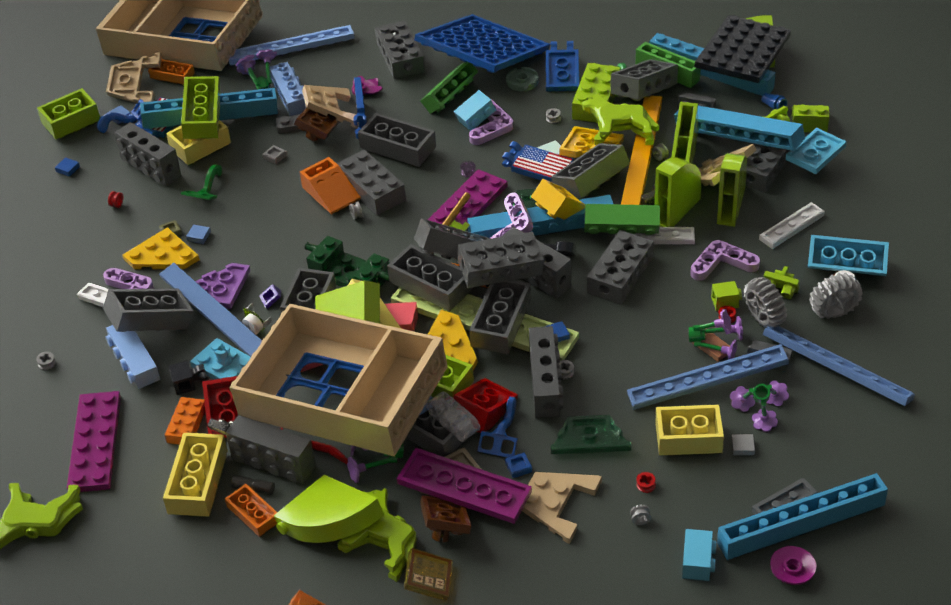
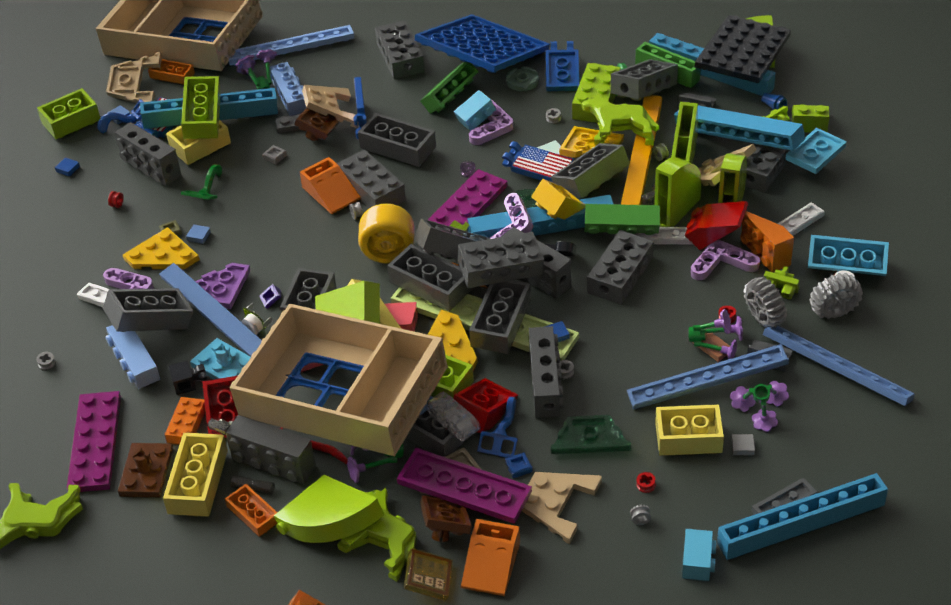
dark green brick [304,236,390,287] -> none
magenta plate [352,76,382,95] -> none
pearl gold bar [443,192,471,226] -> none
lime brick [711,281,742,311] -> none
magenta dish [770,546,816,585] -> none
none -> reddish brown plate [118,443,173,498]
none -> yellow wheel [358,204,414,263]
none -> orange slope [461,519,520,596]
none -> red slope [684,201,748,250]
none -> orange slope [740,211,794,272]

